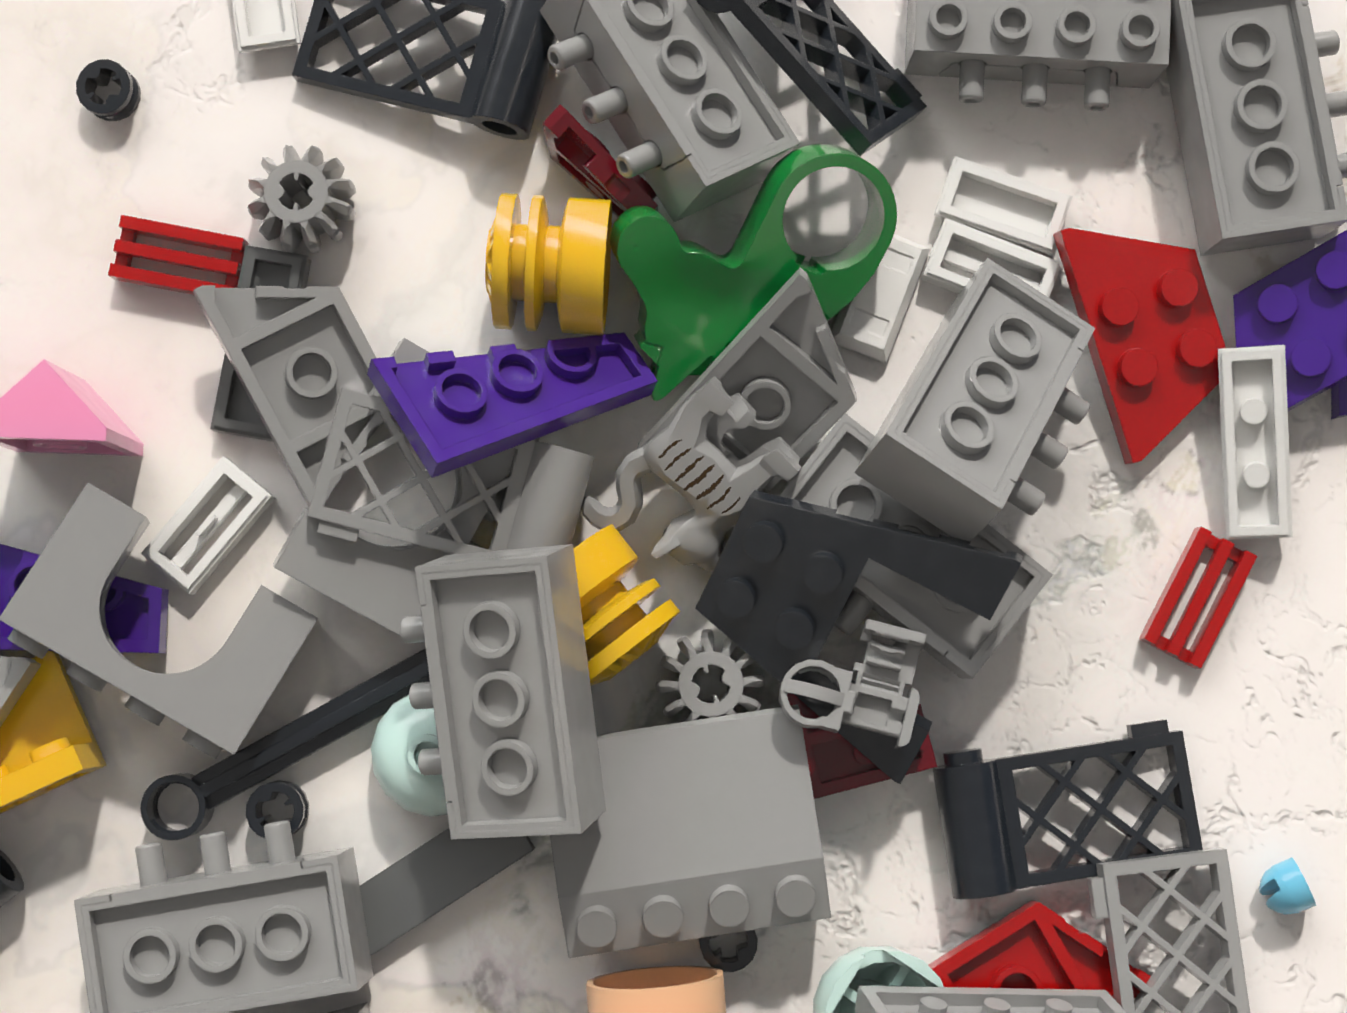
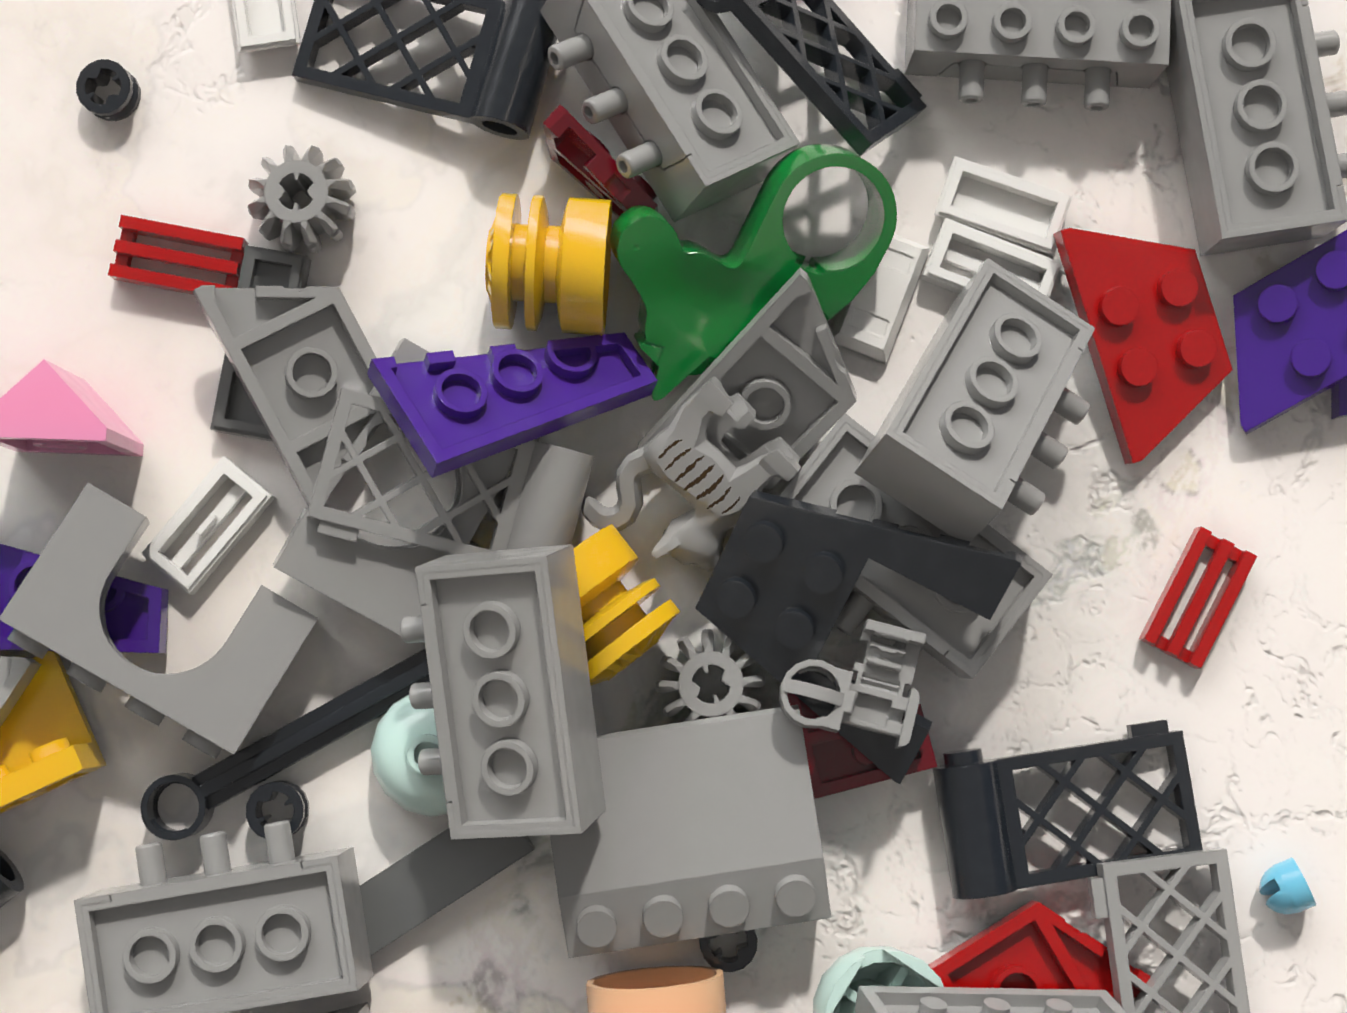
white tile [1218,345,1293,540] -> none

